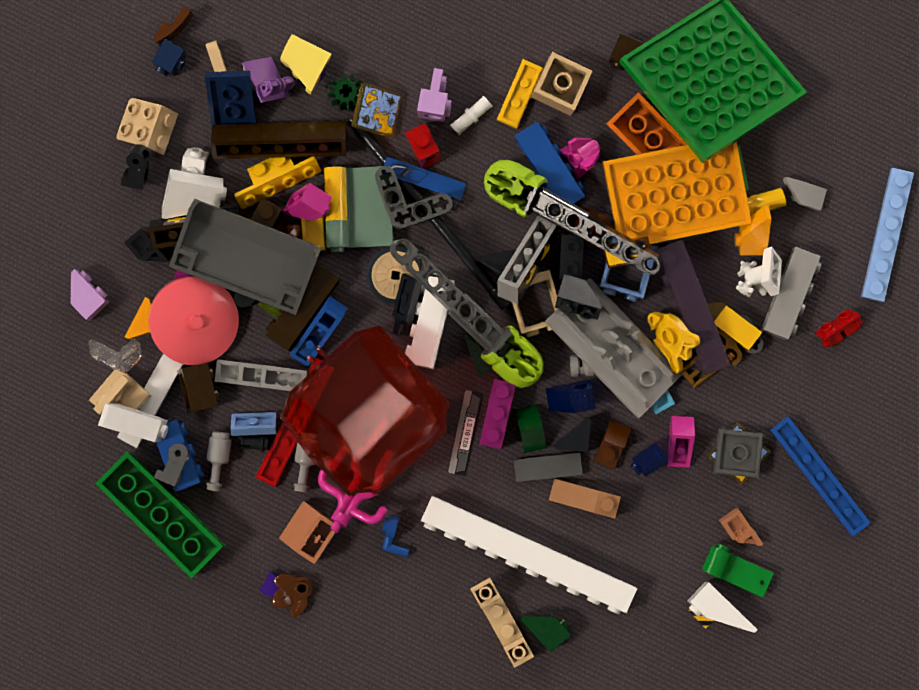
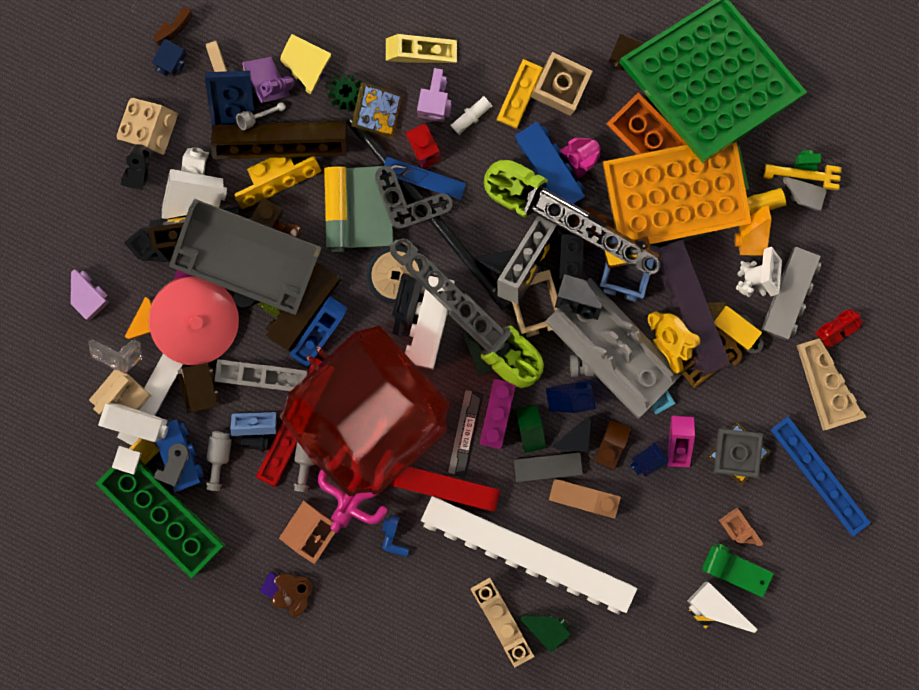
dark pink slope [283,183,332,221] -> none
yellow tile [301,216,326,251] -> none
light blue plate [861,168,914,302] -> none
none -> white tile [112,446,142,474]
none -> yellow tile [129,438,159,465]
none -> light grey hinge [236,102,286,130]
none -> light yellow slope [386,34,457,63]
none -> red beam [389,463,501,512]
none -> yellow hinge [763,164,842,190]
none -> green bracket [794,150,821,180]
none -> tan wing [797,338,866,430]

